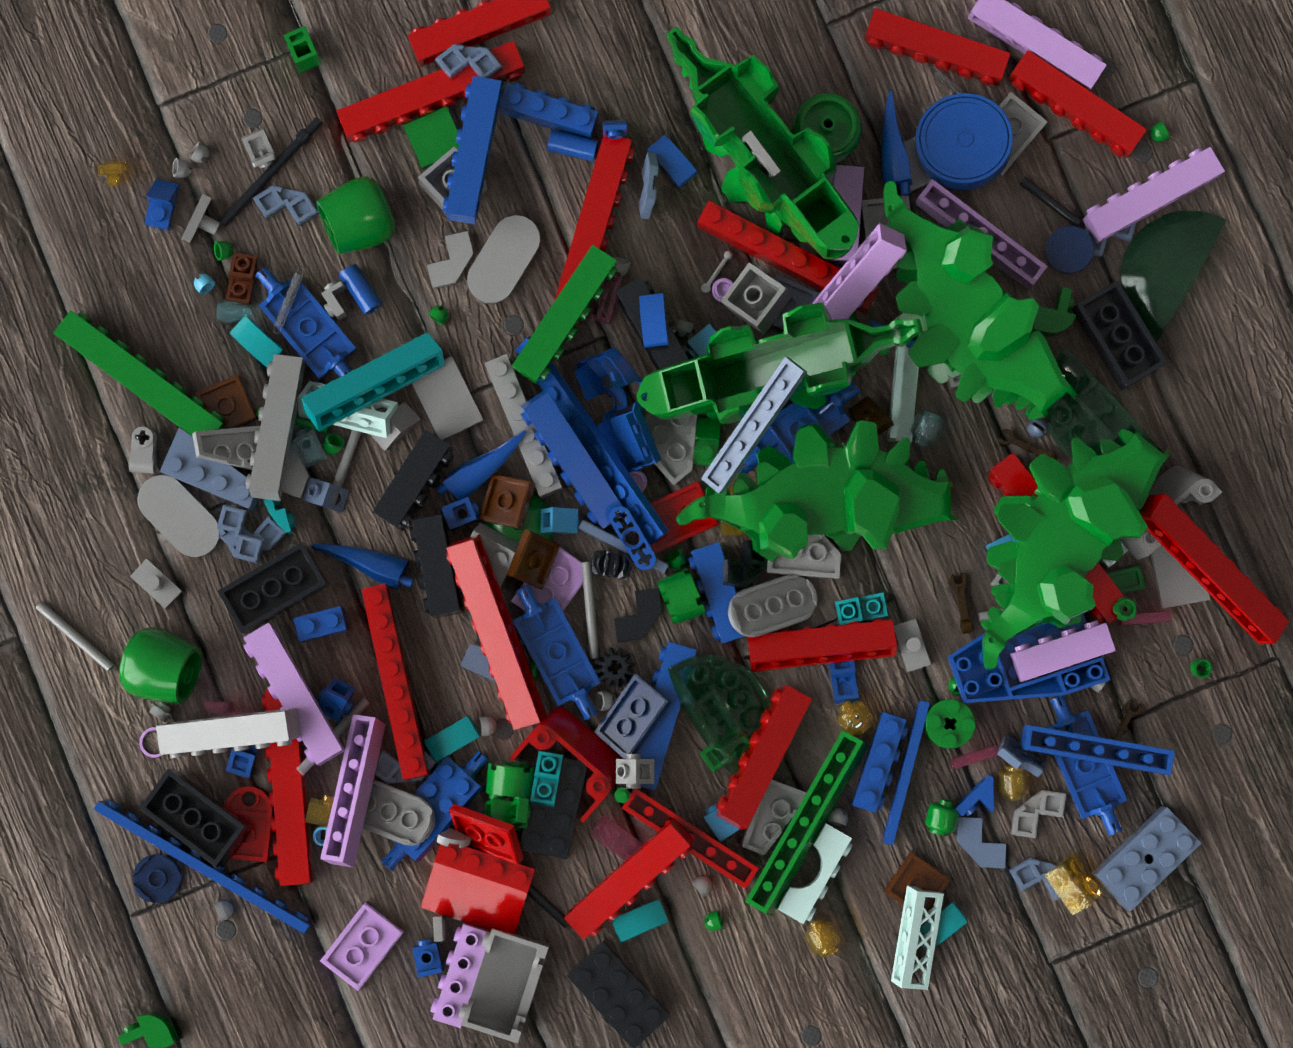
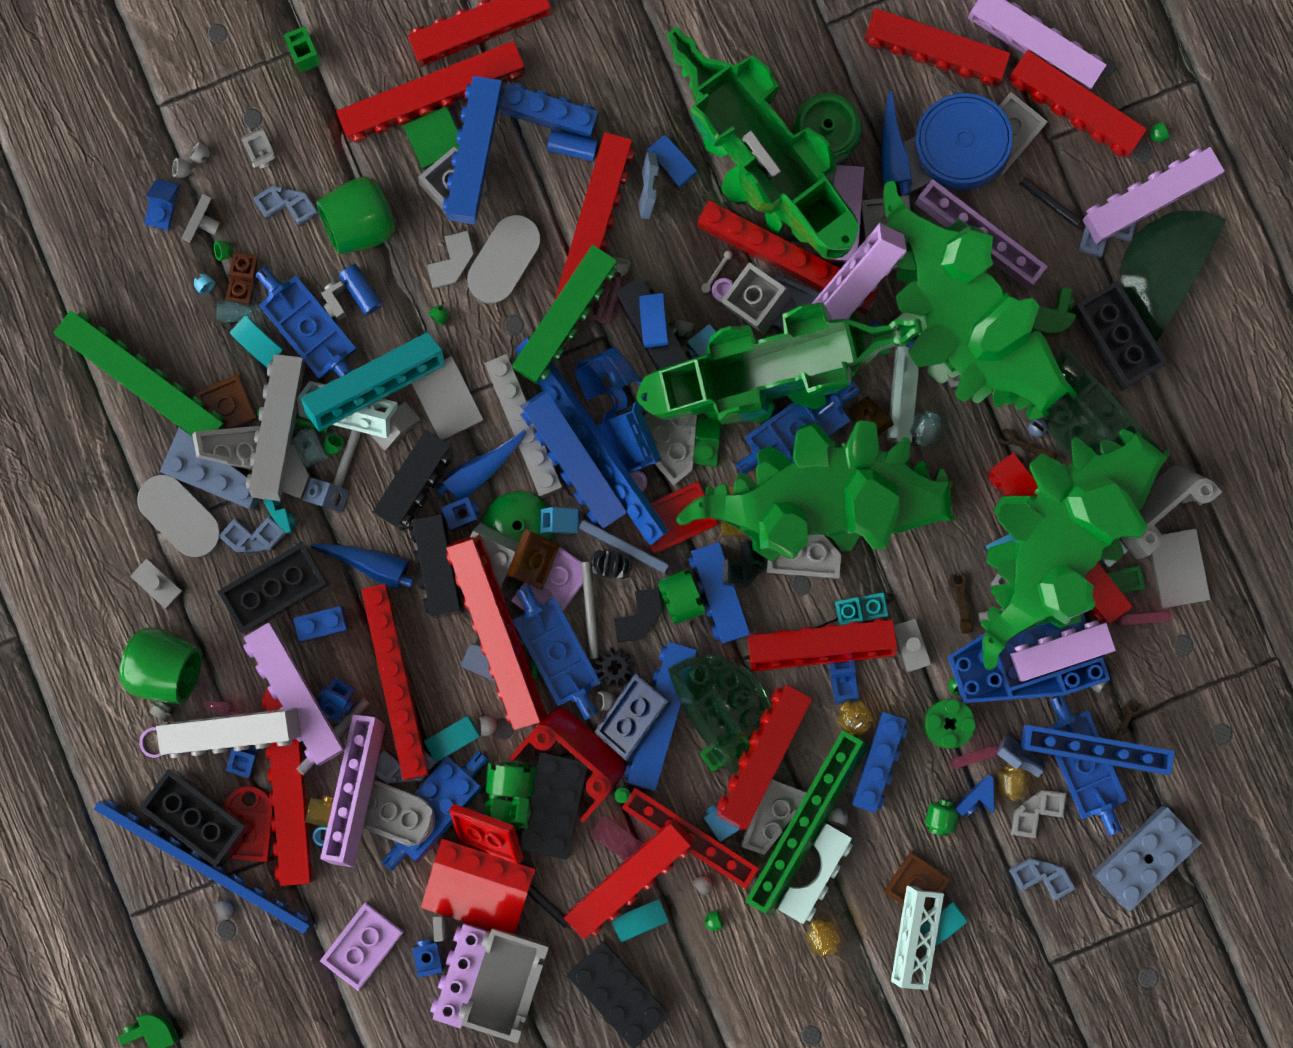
light grey bar [36,601,114,672] -> none
clear yellow tile [97,161,127,186] -> none
light grey piece [129,427,158,474] -> none
dark blue tile [133,854,182,903] -> none
sand blue tile [217,505,265,564] -> none
black bar [218,117,323,227] -> none
light grey piece [274,267,303,334] -> none
sand blue tile [435,44,503,79] -> none
light grey tile [436,828,471,848] -> none
reddish brown tile [479,474,535,530] -> none
teal slope [530,751,563,807] -> none
blue slope [602,120,627,139] -> none
blue beam [609,506,656,570] -> none
light grey brick [616,754,654,789] -> none
green hinge [665,550,686,571] -> none
plate [701,357,807,494] -> none
light grey tile [728,574,818,637] -> none
blue tile [882,701,930,846] -> none
sand blue tile [956,817,1006,868] -> none
clear yellow bracket [1045,853,1101,915] -> none
dark blue tile [1046,226,1094,274] -> none
green plate [1113,597,1137,621] -> none
red brick [1139,494,1289,644] -> none
green hinge [1190,658,1212,678] -> none

